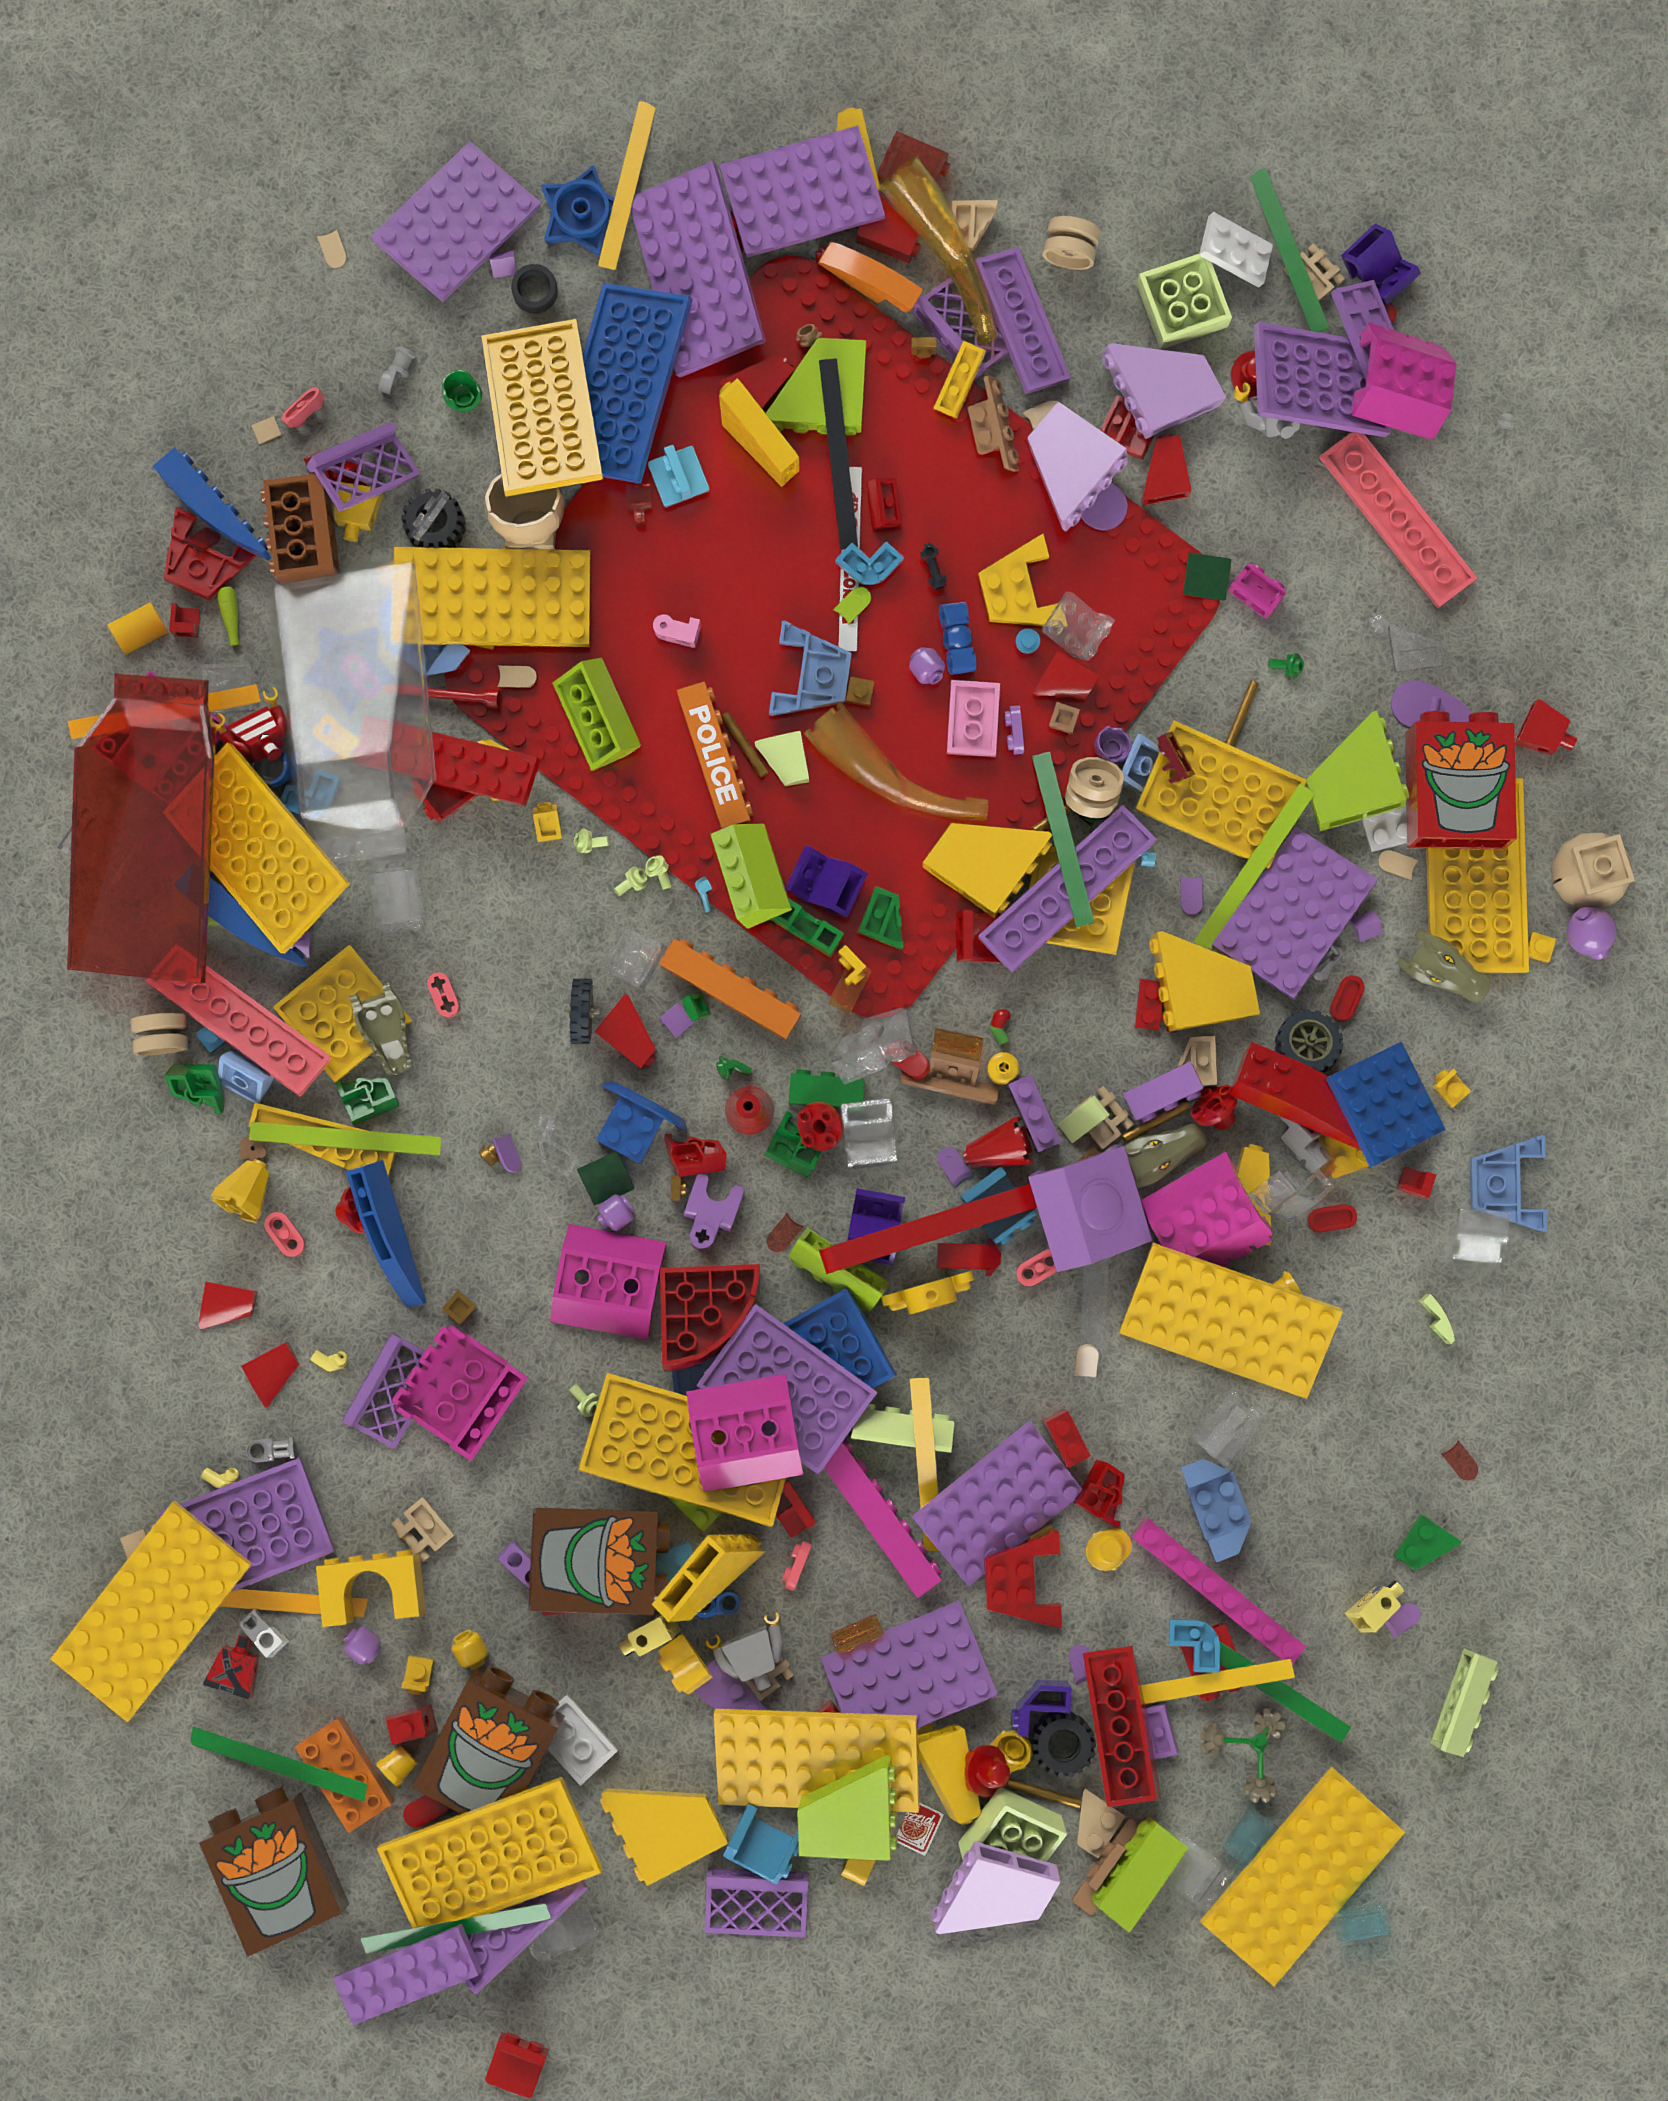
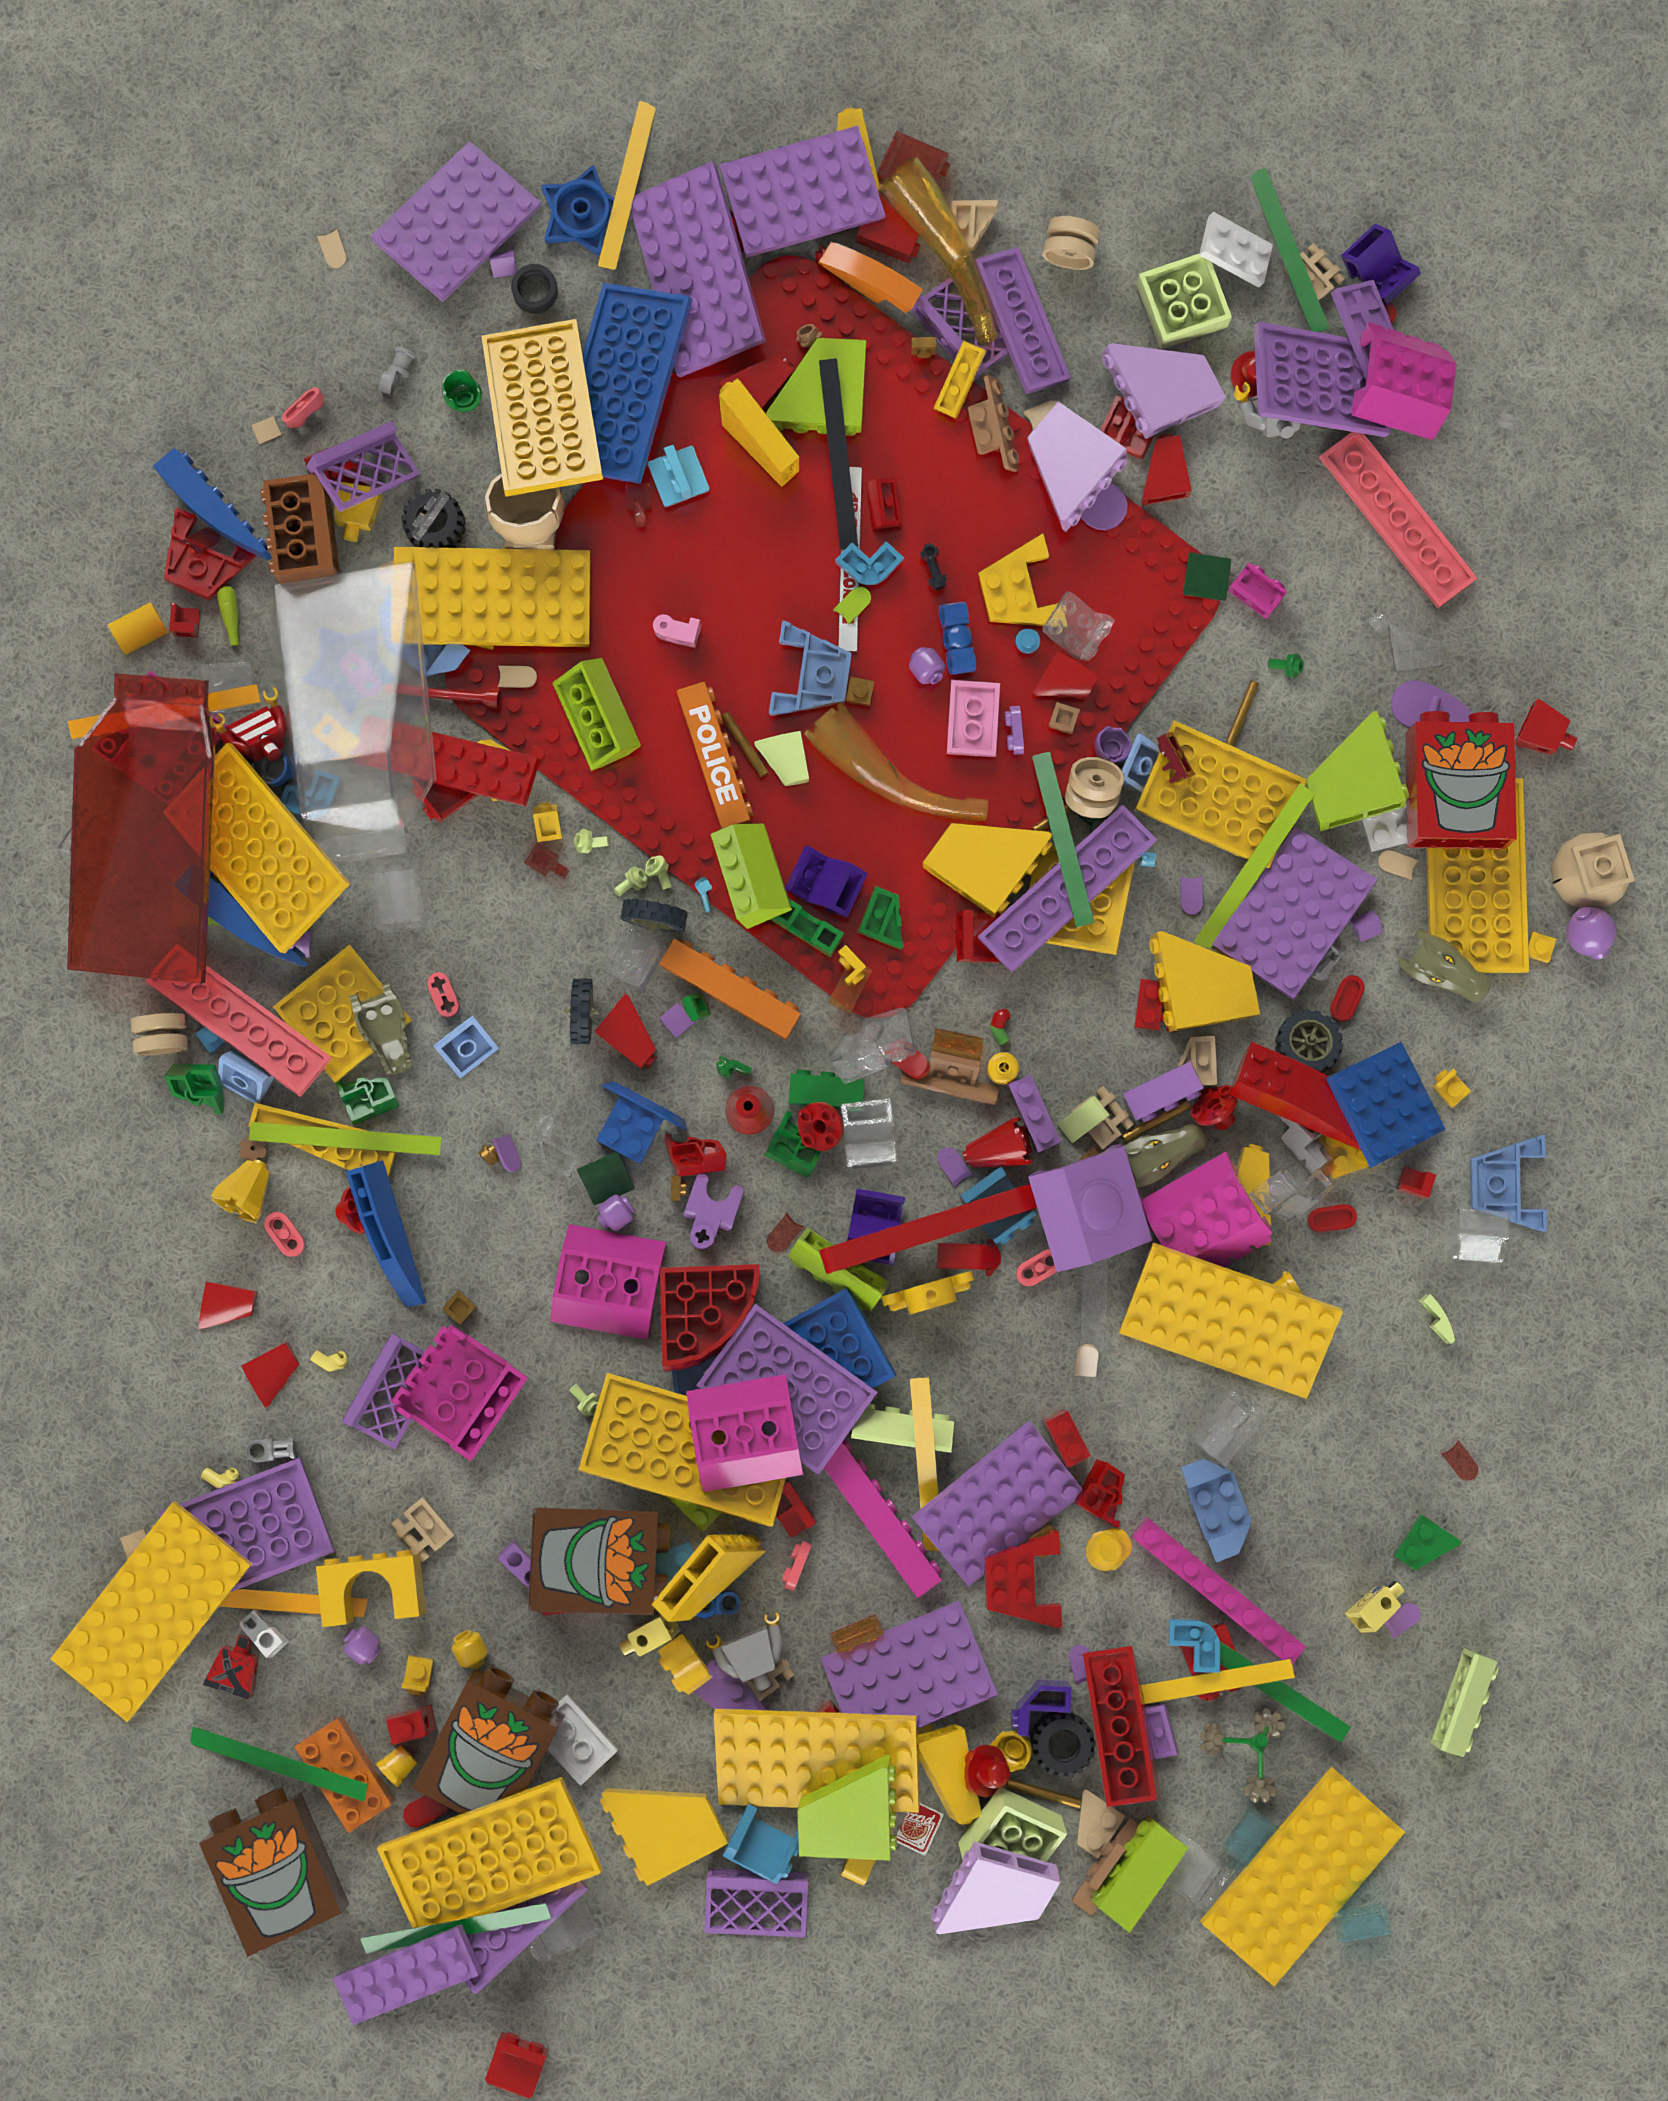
none -> light blue slope [433,1015,499,1078]
none -> clear red plate [524,843,569,879]
none -> black wheel [620,898,688,933]

